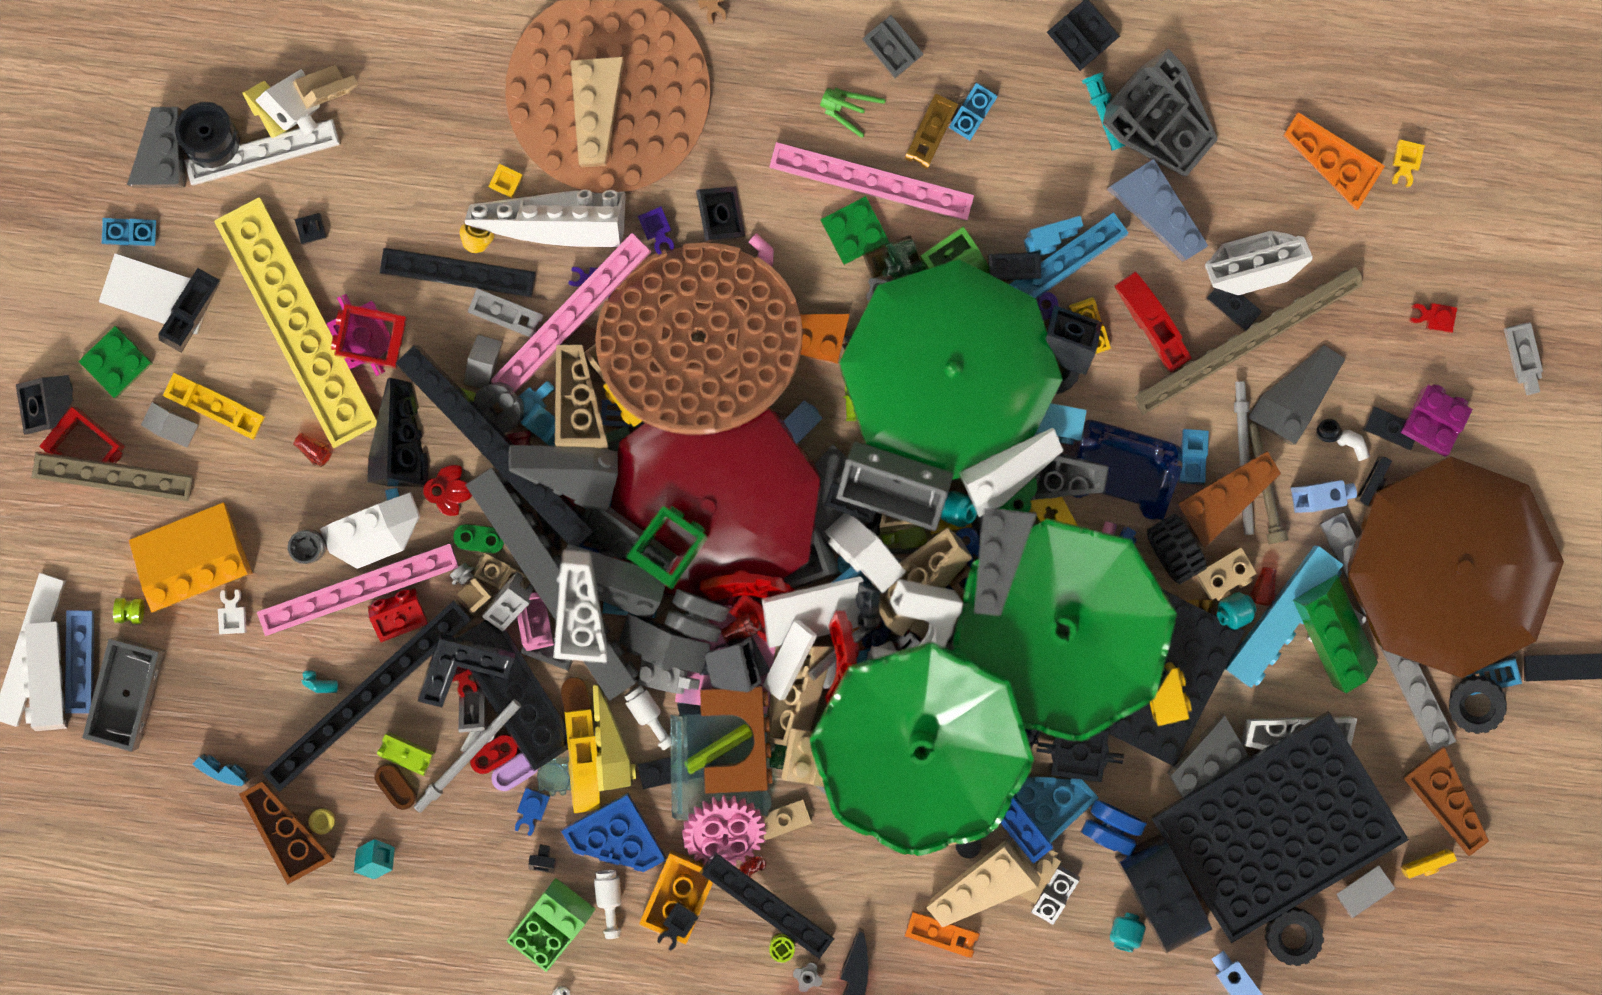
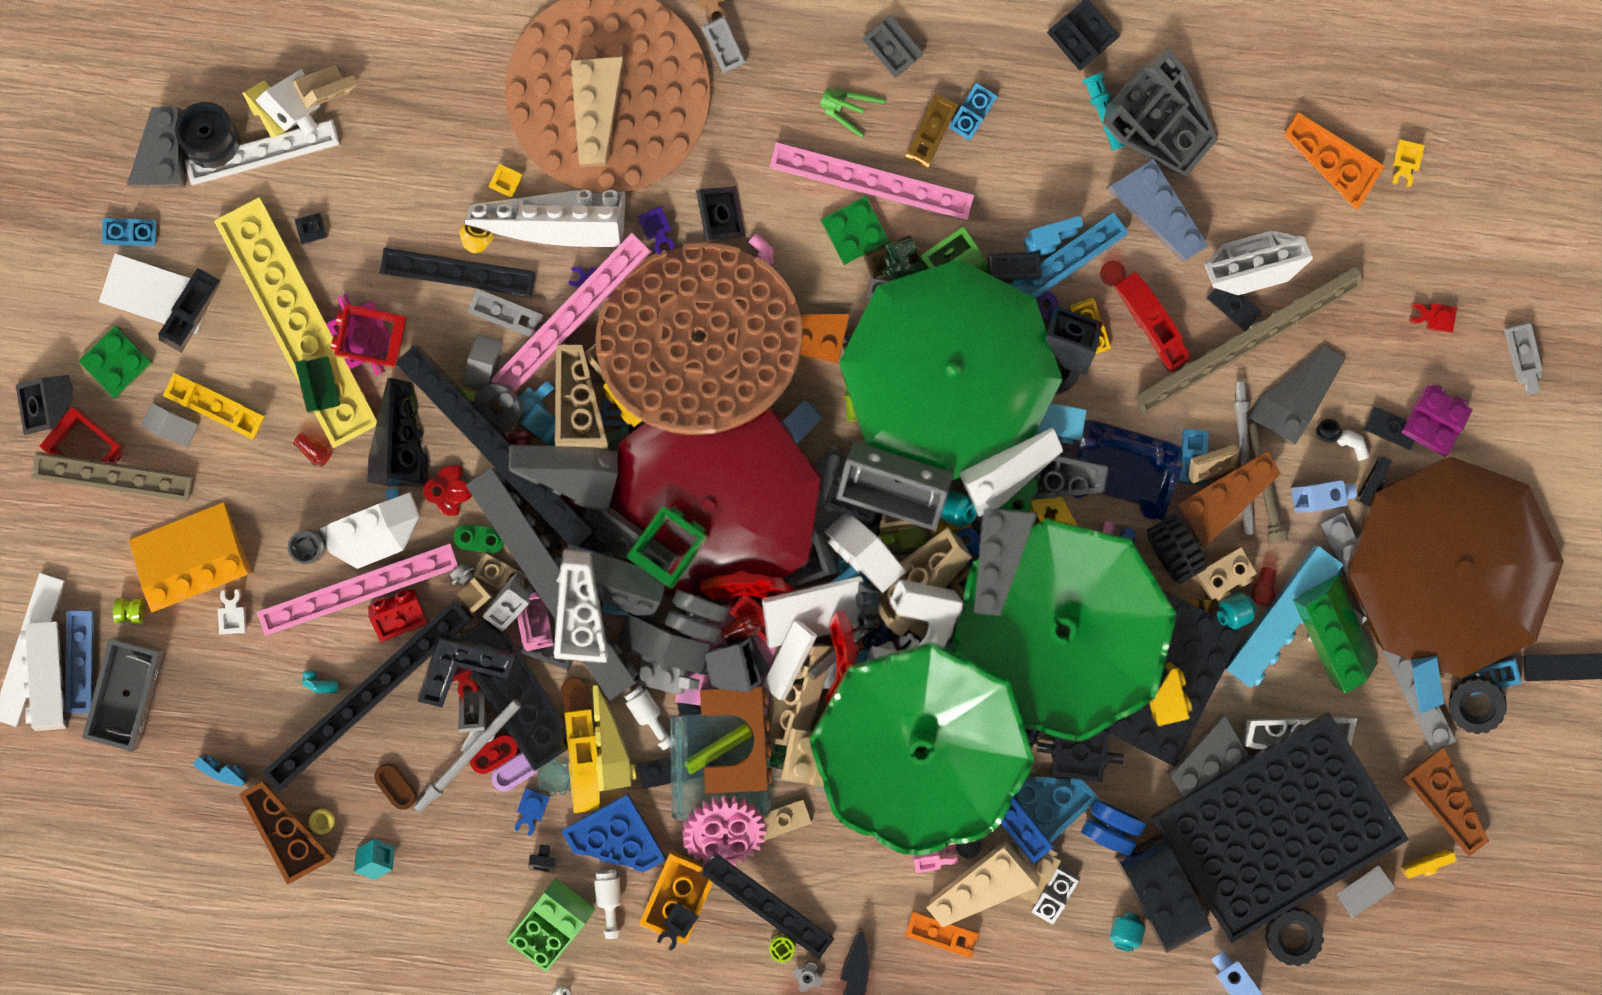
lime hinge [377,732,435,776] -> none
clear red arm [740,855,766,877] -> none
none -> dark green panel [294,356,340,413]
none -> light grey plate [701,16,746,74]
none -> bright pink plate [913,844,958,873]
none -> clear red tile [1099,260,1126,286]
none -> tan plate [1188,444,1239,483]
none -> dark azure slope [1411,656,1444,713]

